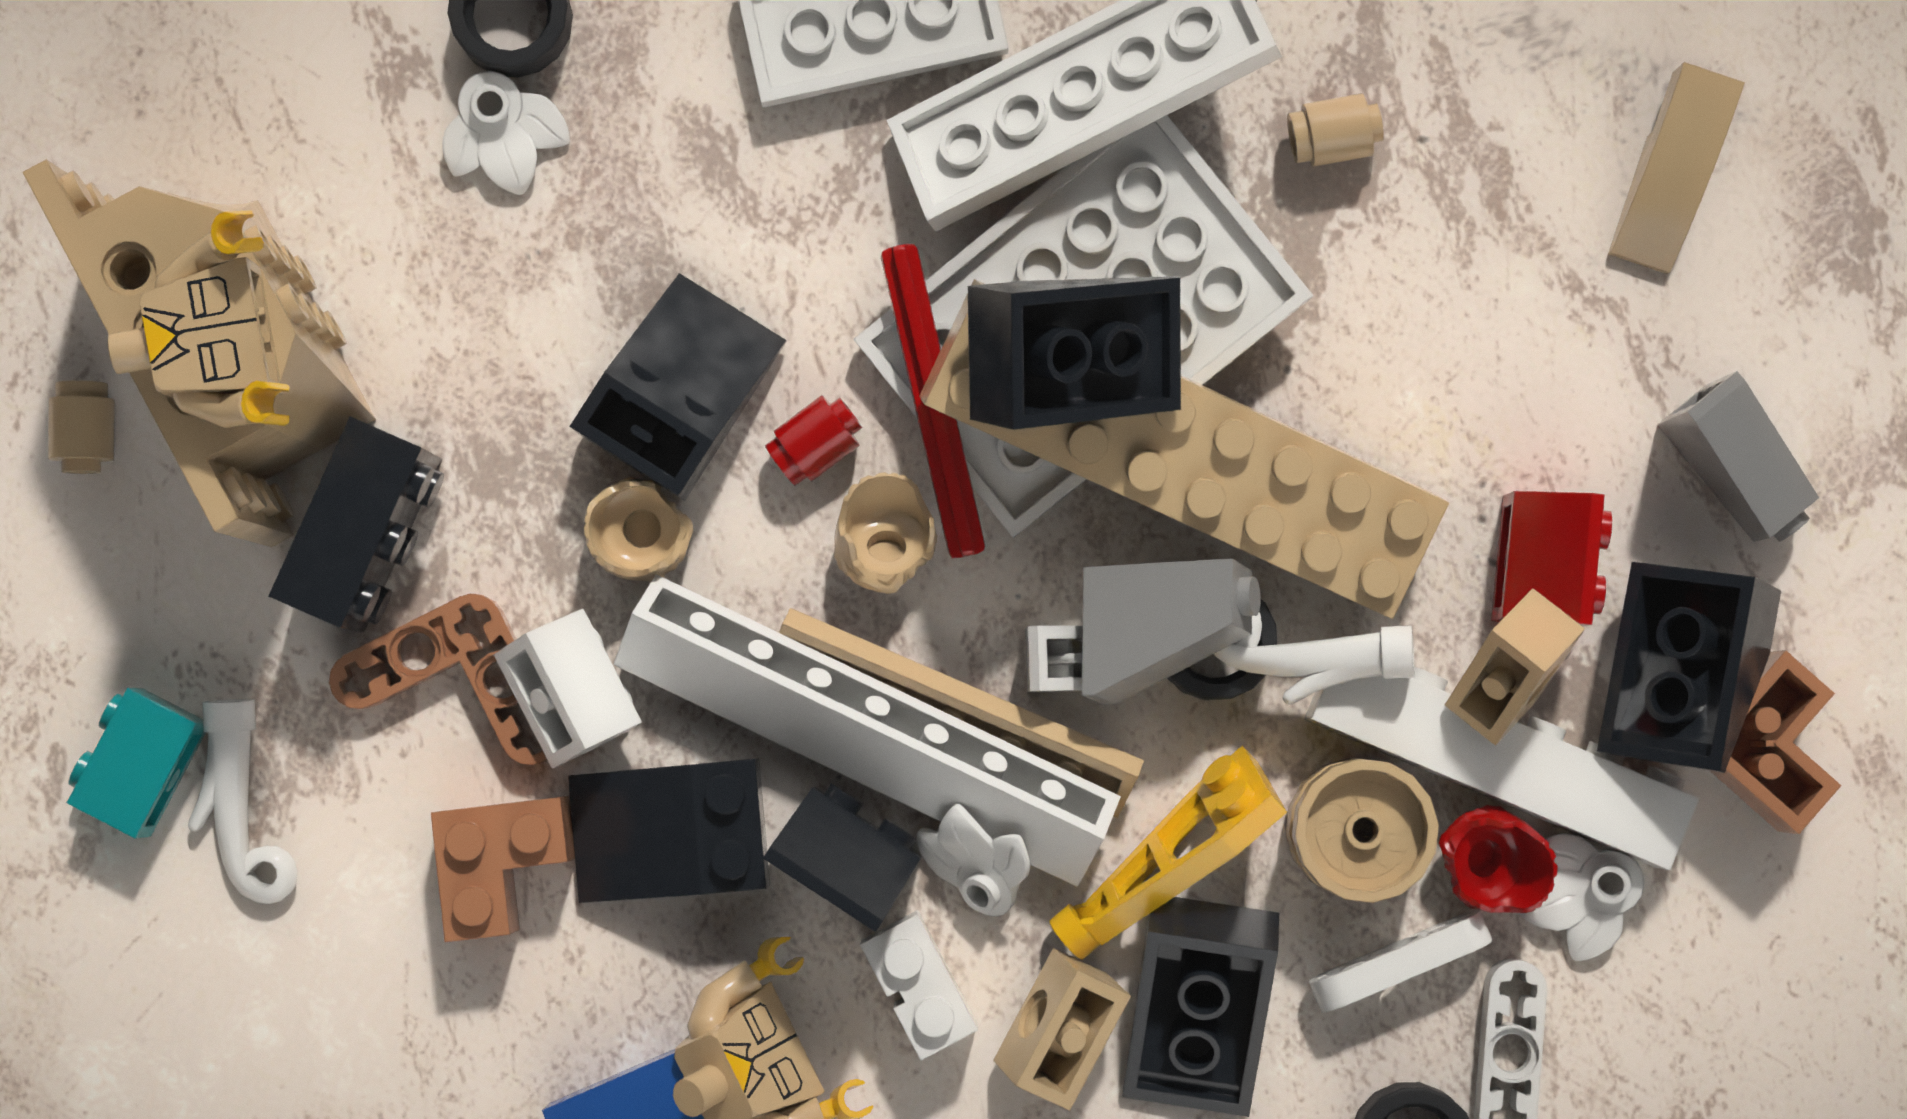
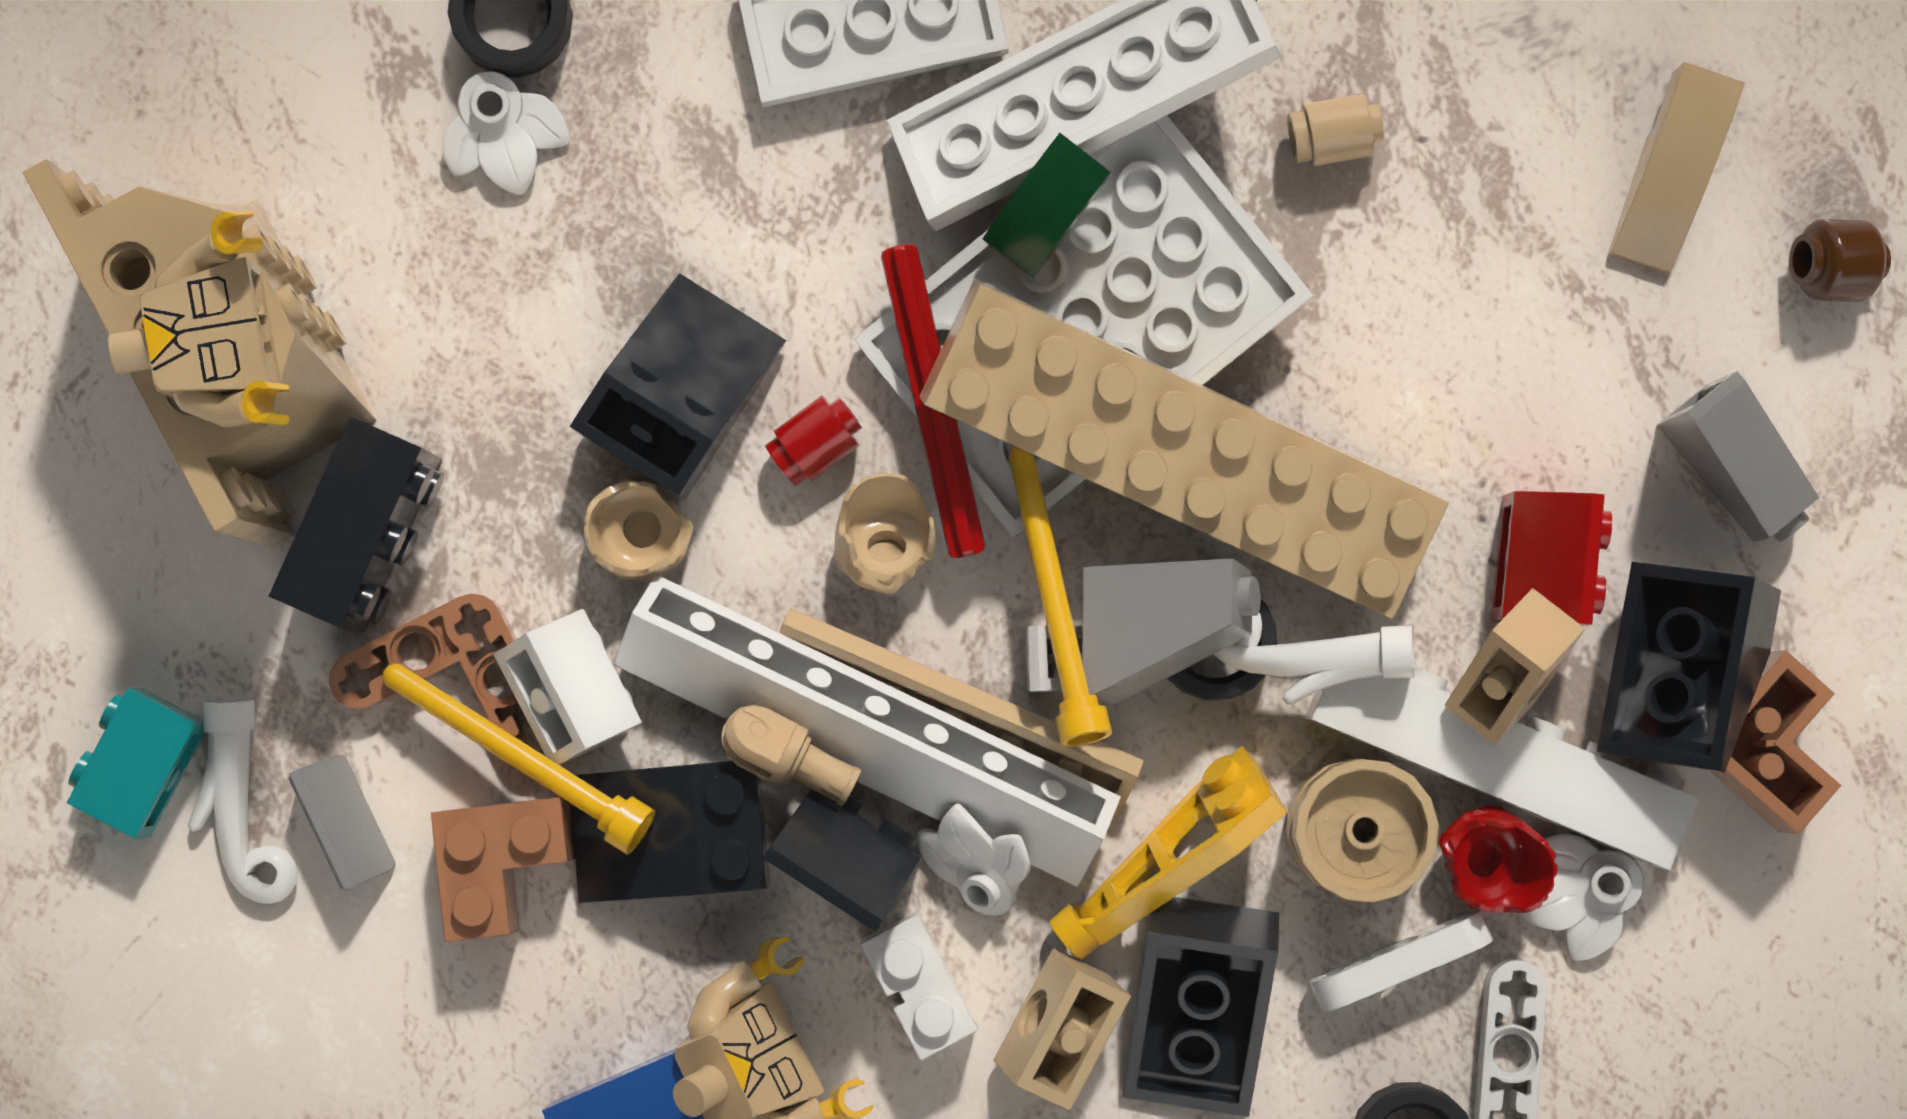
tan brick [48,381,115,474] -> none
black slope [967,276,1181,430] -> none
none -> light grey slope [288,755,395,891]
none -> yellow piece [382,664,655,855]
none -> tan arm [721,704,861,807]
none -> dark green slope [982,132,1112,279]
none -> yellow piece [1009,446,1112,747]
none -> reddish brown head [1789,219,1891,302]

